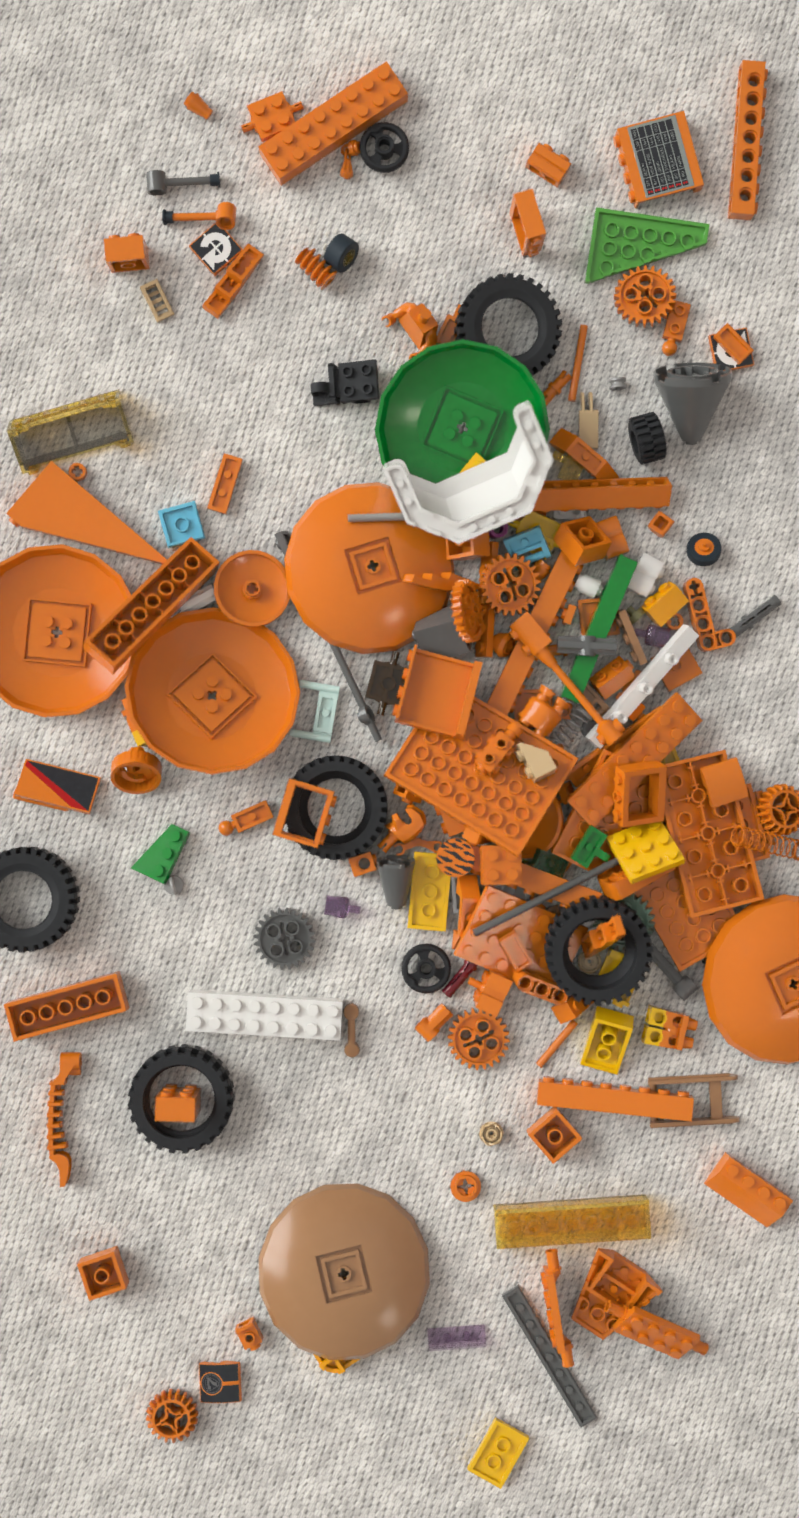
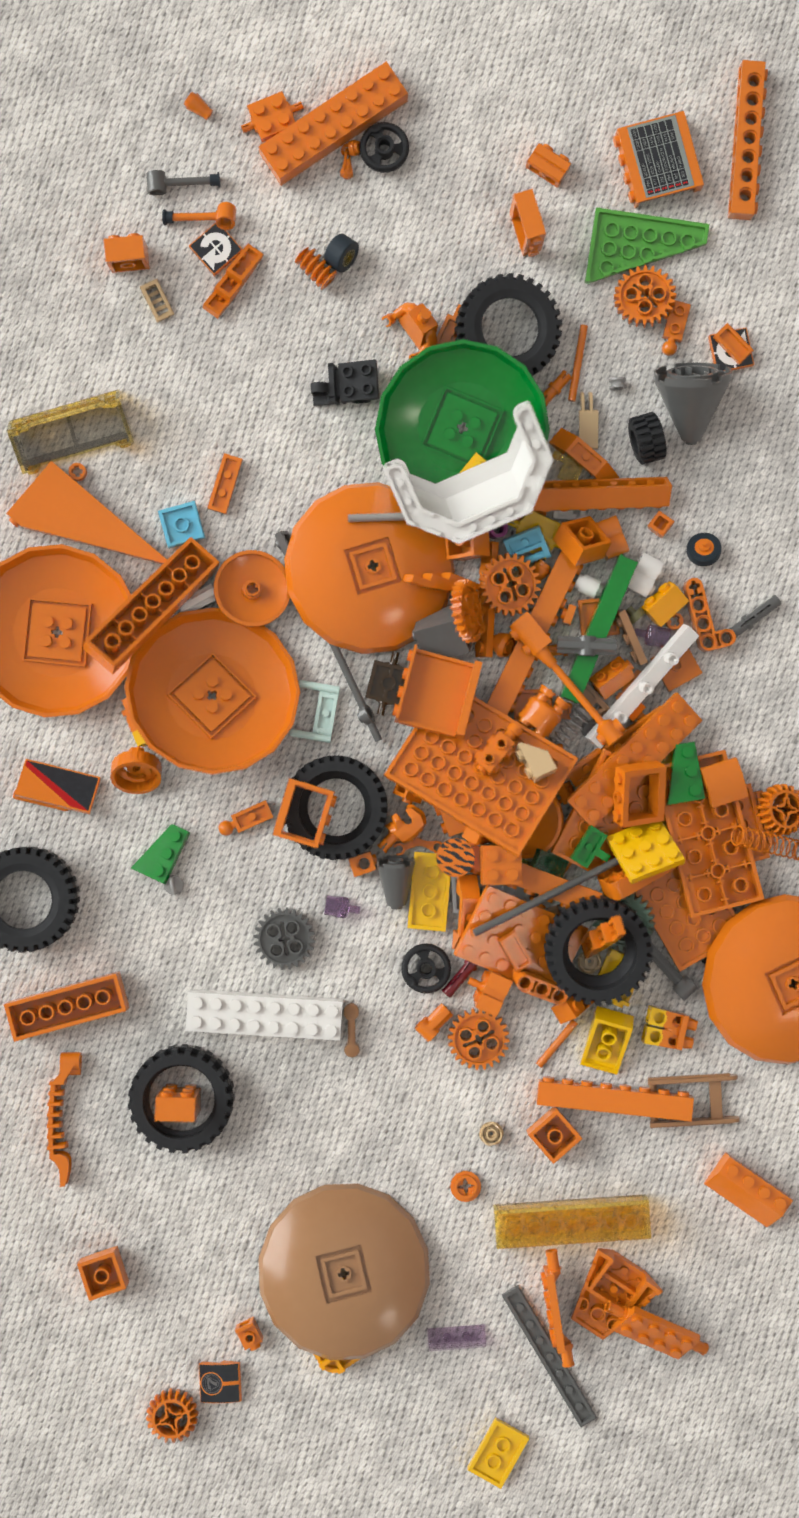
none -> green wing [666,741,705,805]

